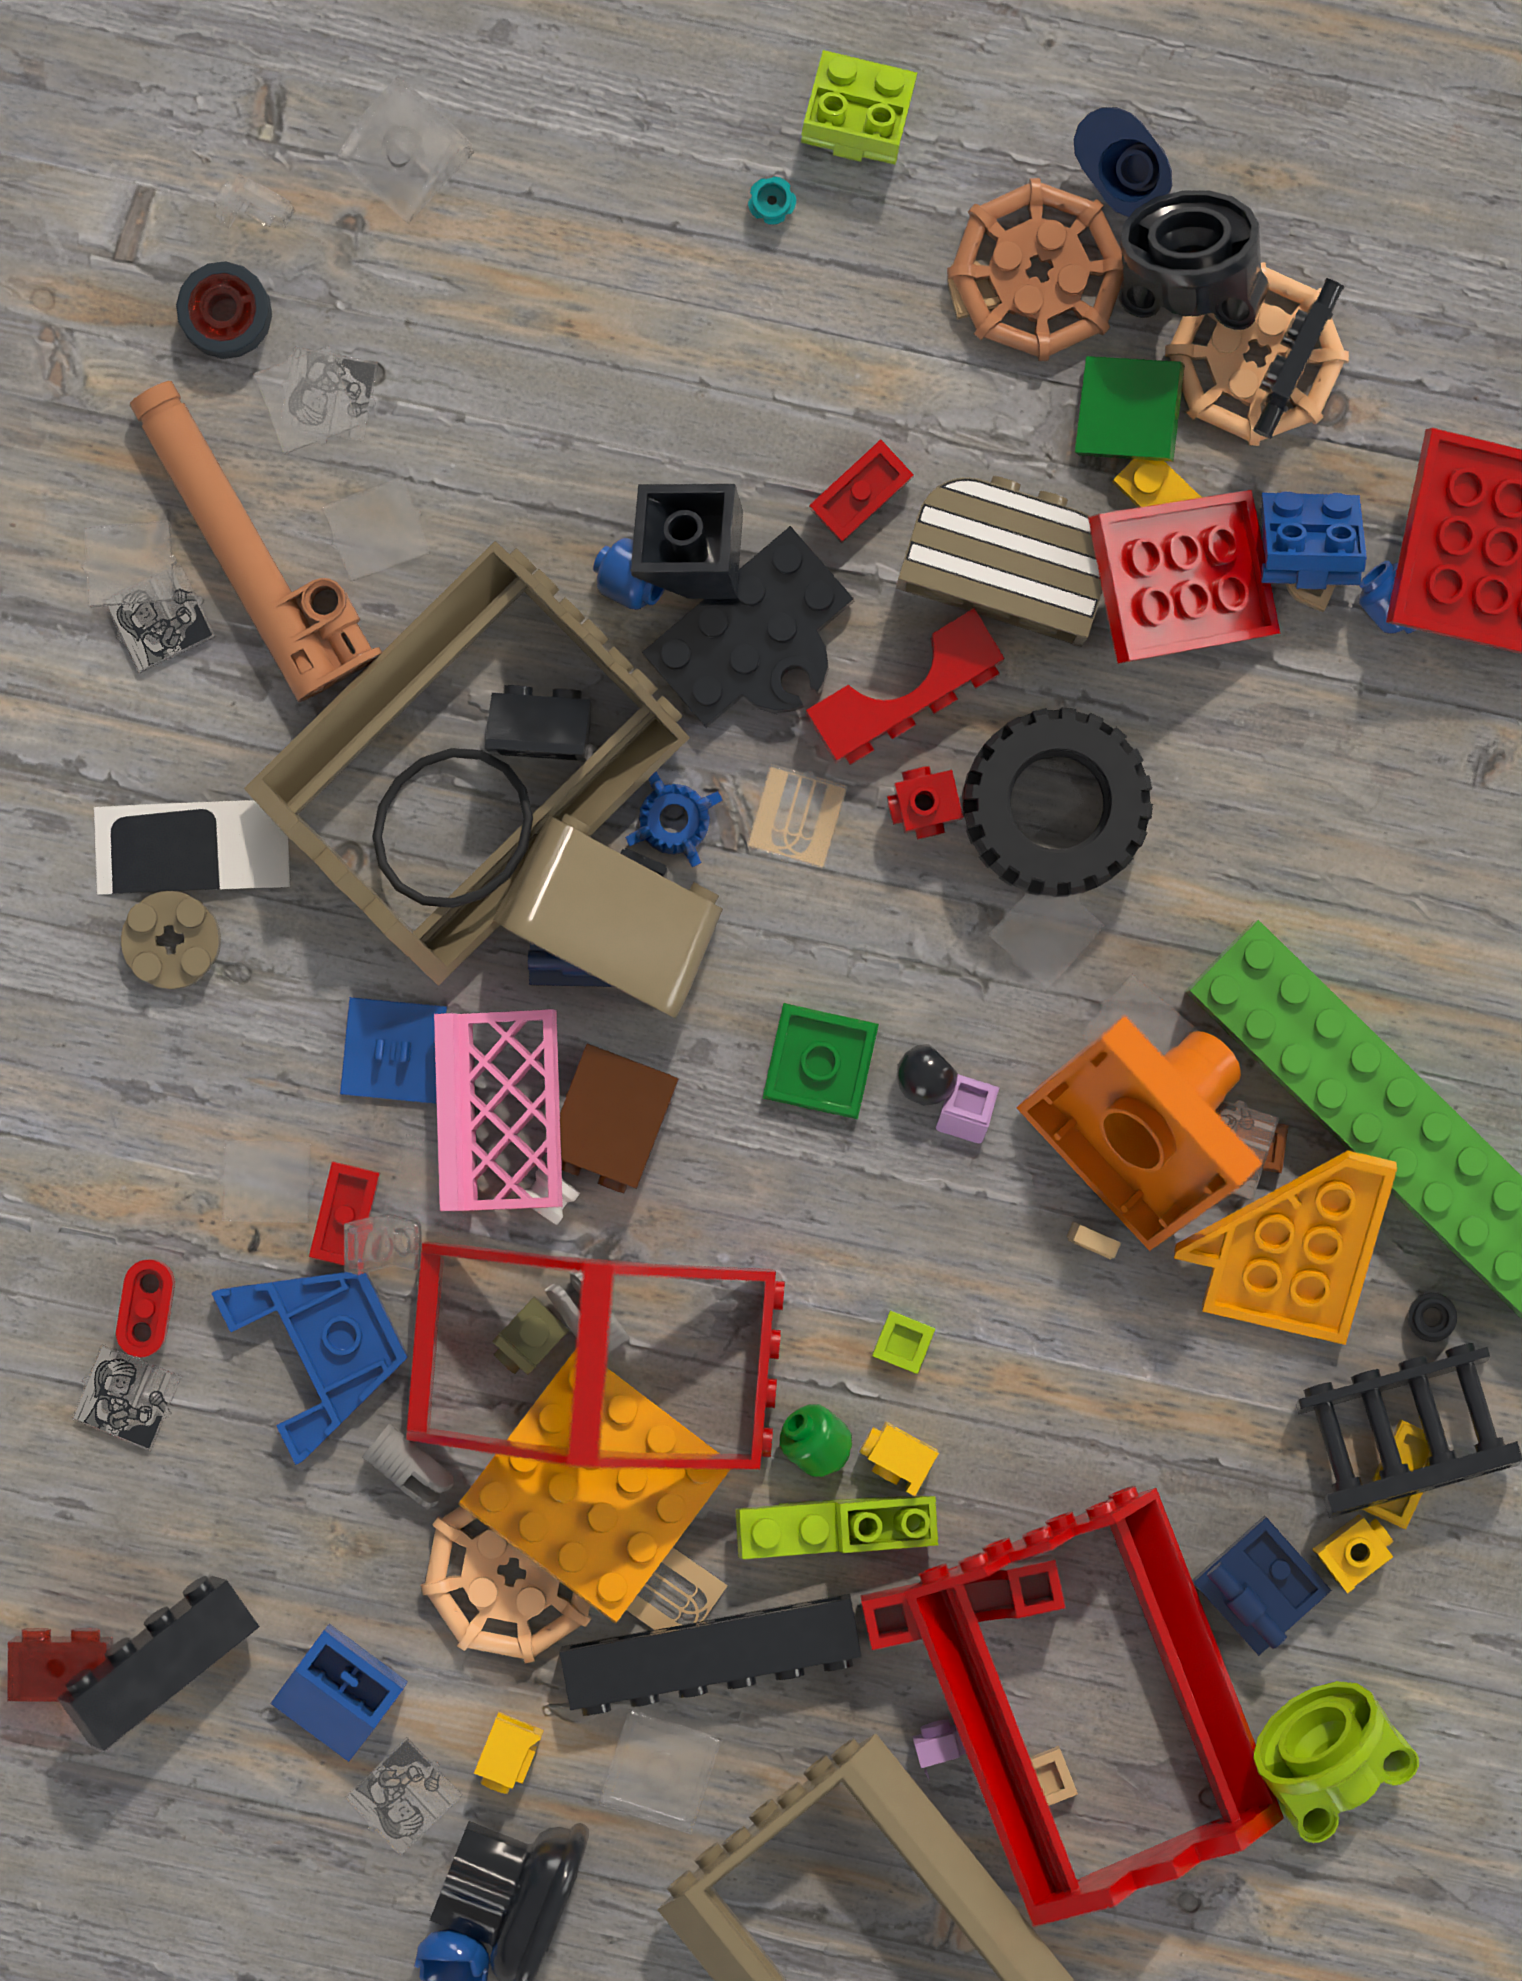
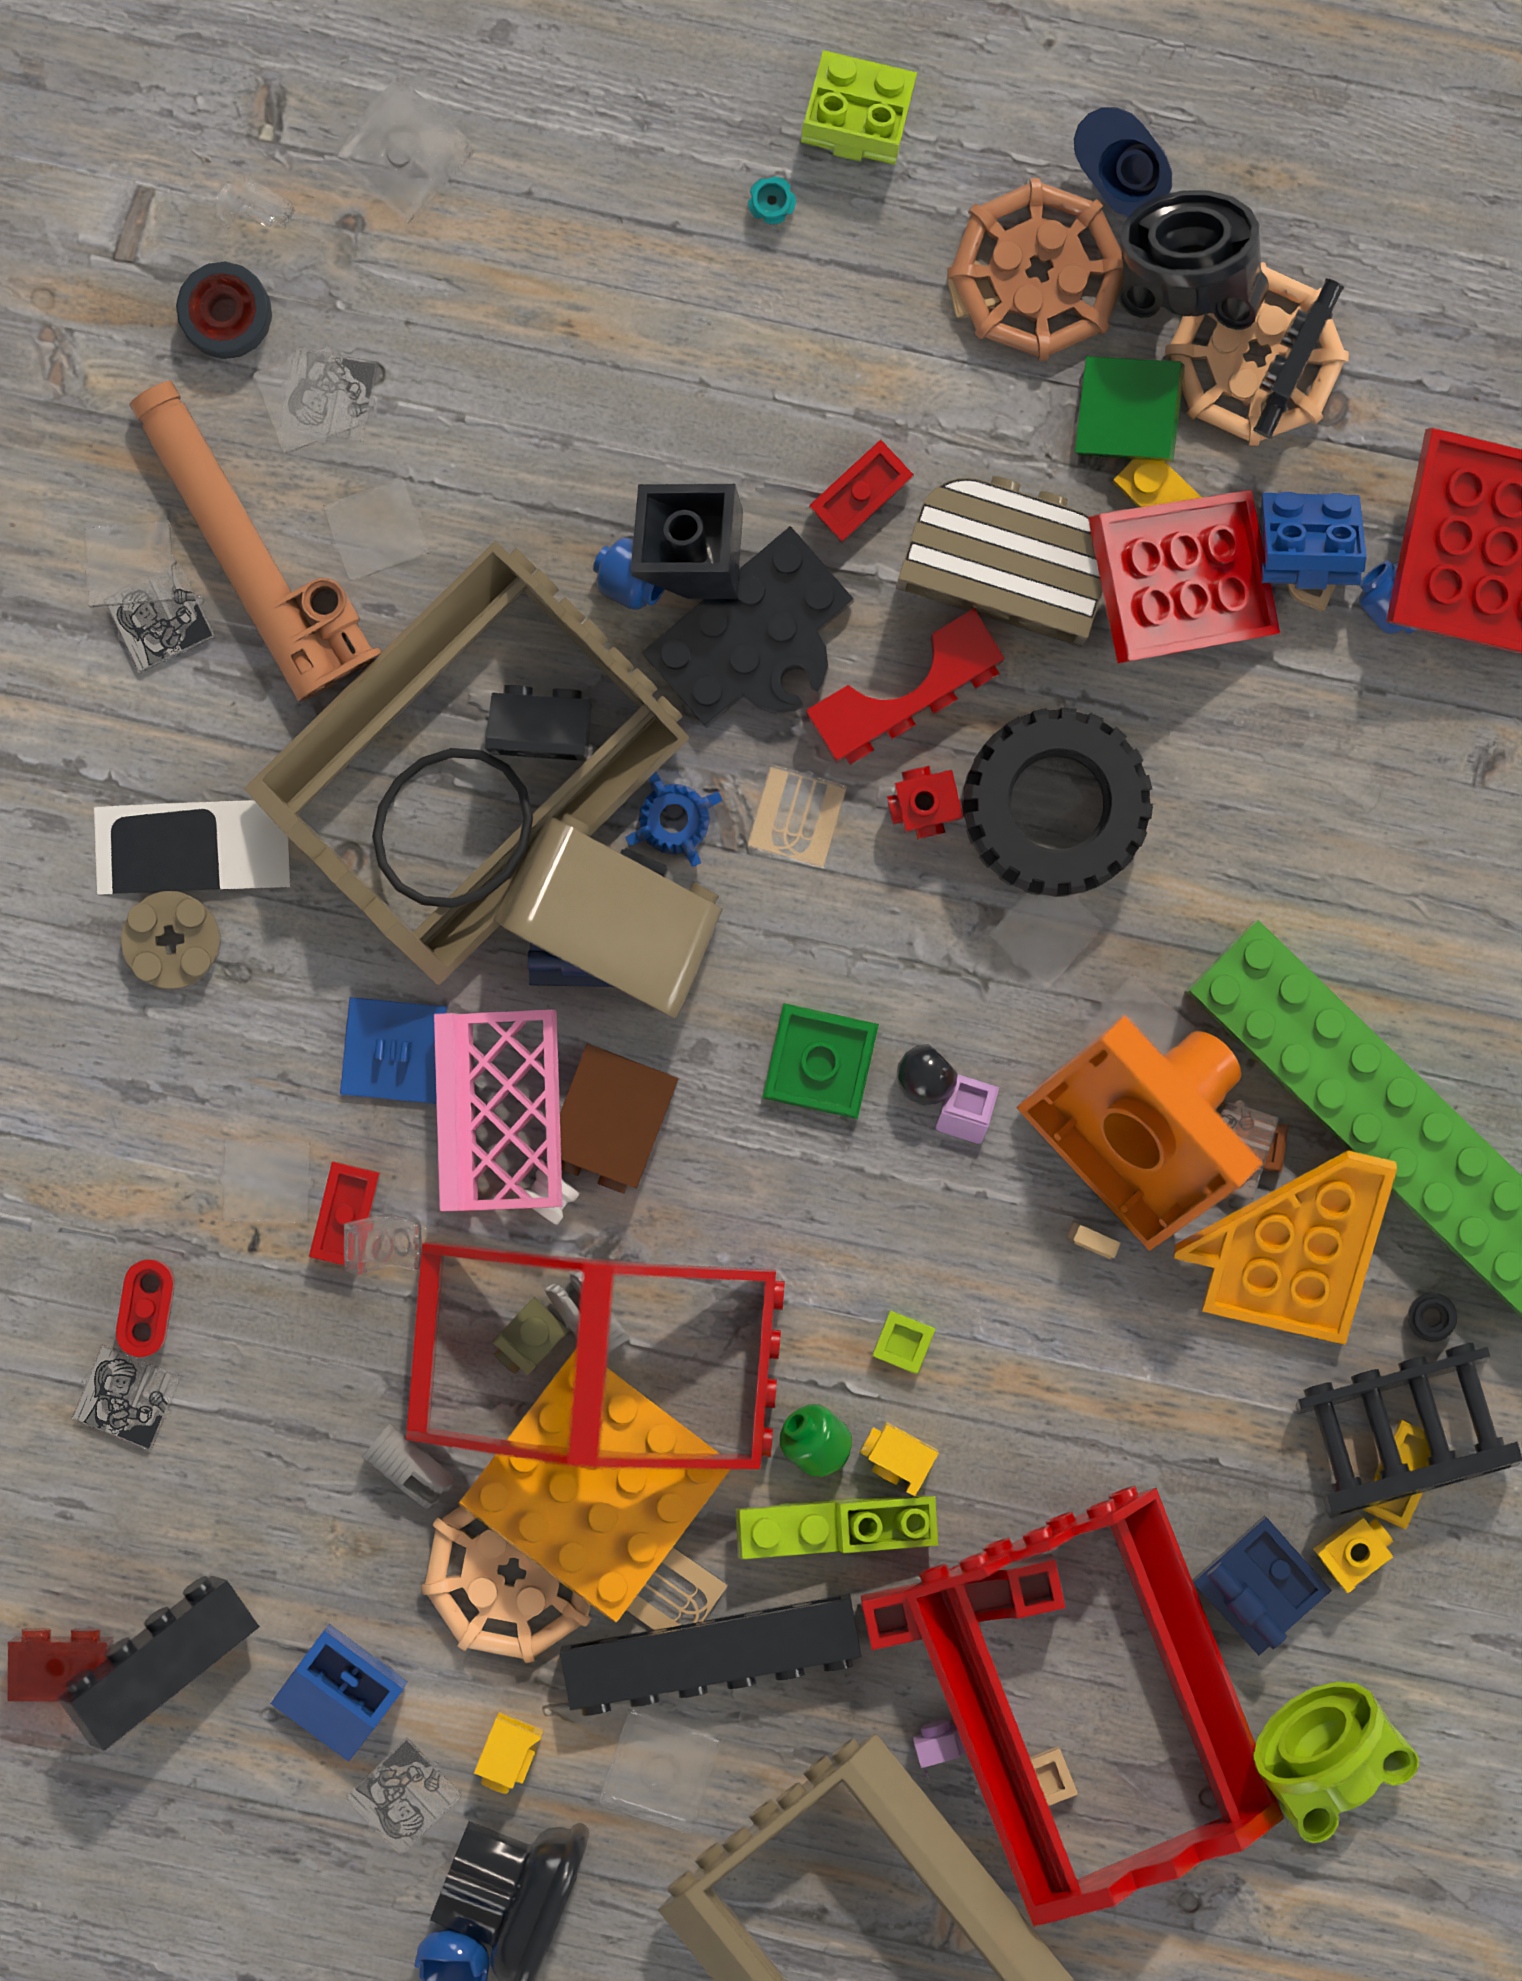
blue wing [211,1269,409,1465] -> none

